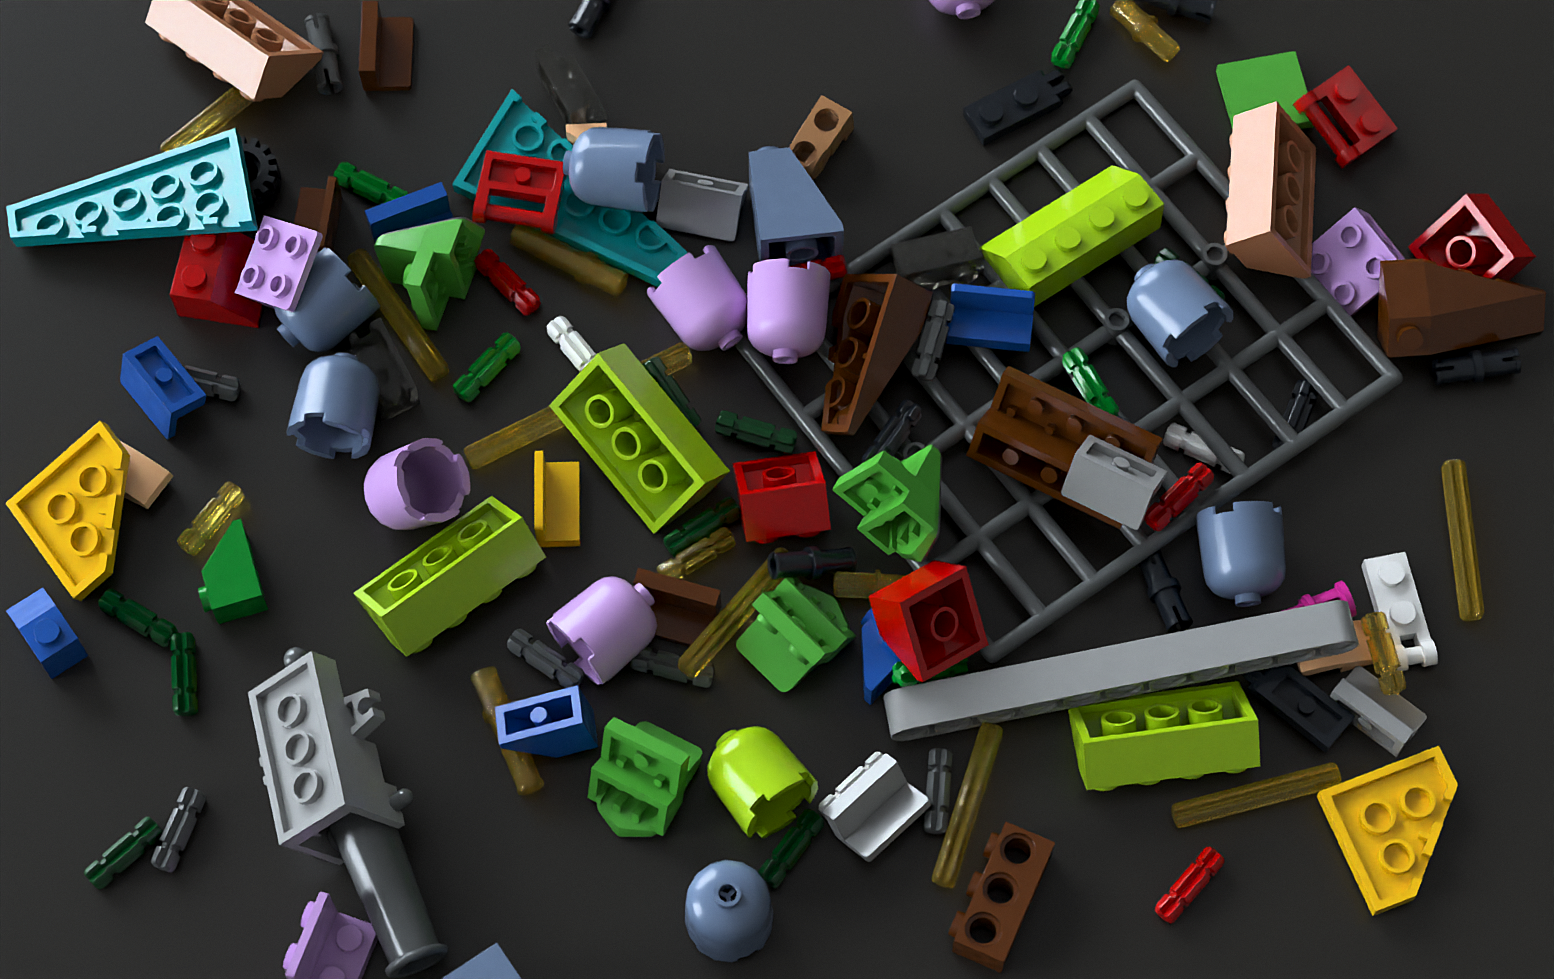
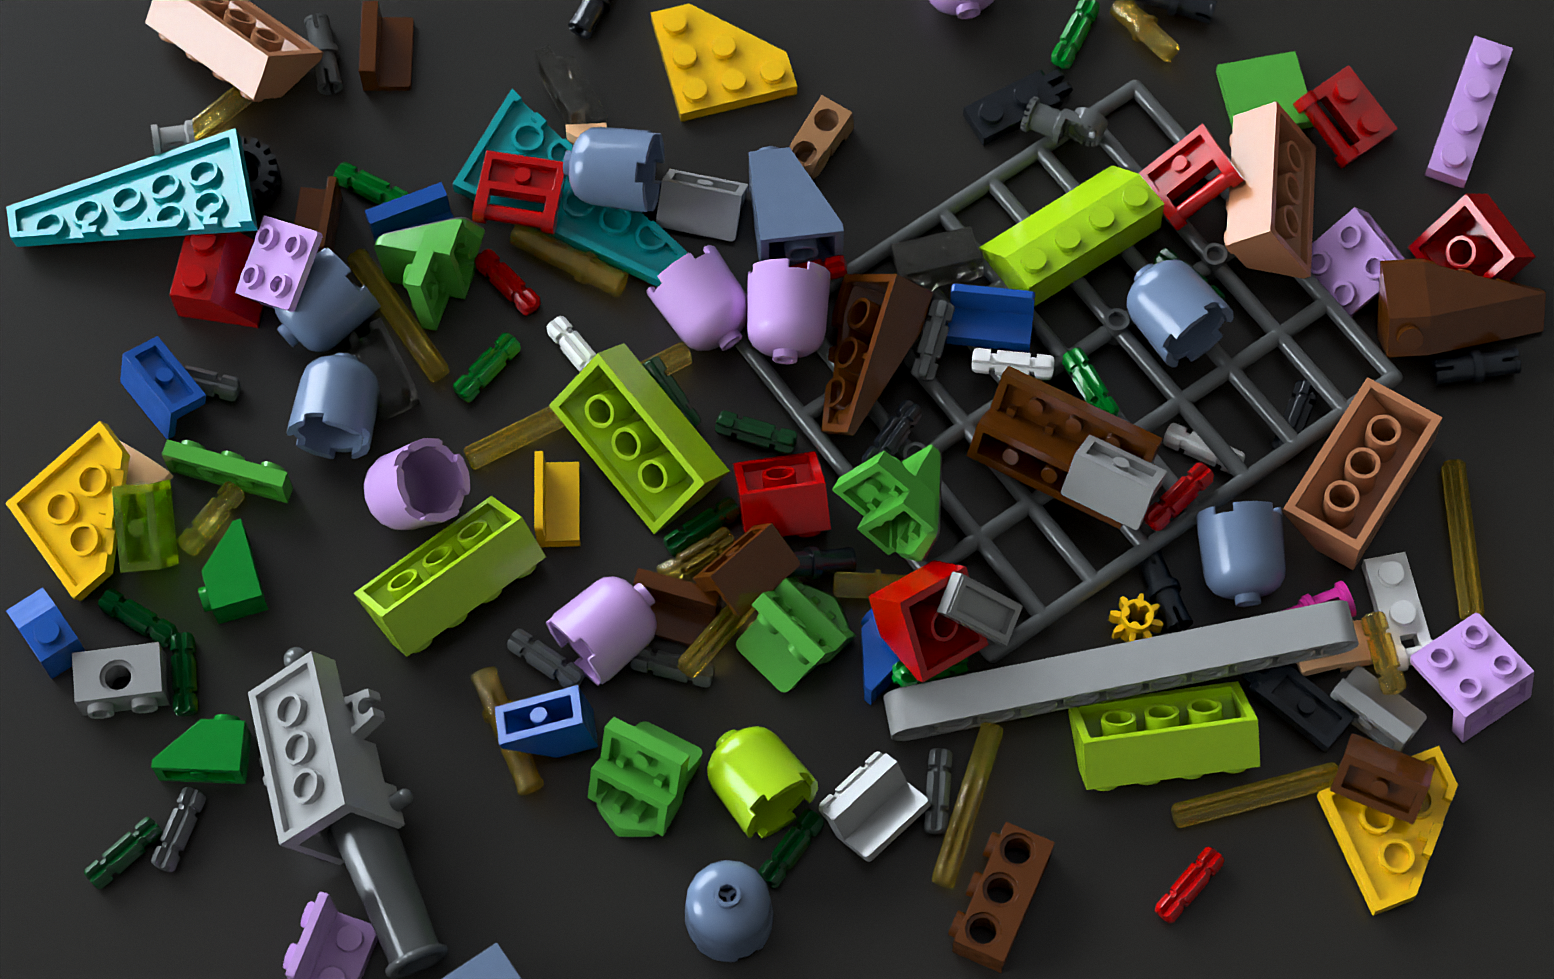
none -> light grey brick [72,642,170,719]
none -> clear neon green brick [111,479,179,573]
none -> light grey bush [151,120,195,155]
none -> green slope [151,714,252,784]
none -> bright green plate [162,439,293,503]
none -> yellow plate [651,3,797,122]
none -> reddish brown panel [693,523,800,616]
none -> light grey tile [937,572,1023,646]
none -> white axle [971,348,1054,380]
none -> dark grey connector [1020,96,1108,147]
none -> yellow gear [1108,593,1163,642]
none -> red plate [1138,124,1244,231]
none -> nougat slope [1282,377,1443,570]
none -> reddish brown panel [1330,734,1435,825]
none -> lavender bracket [1410,613,1534,743]
none -> lavender plate [1425,36,1513,188]

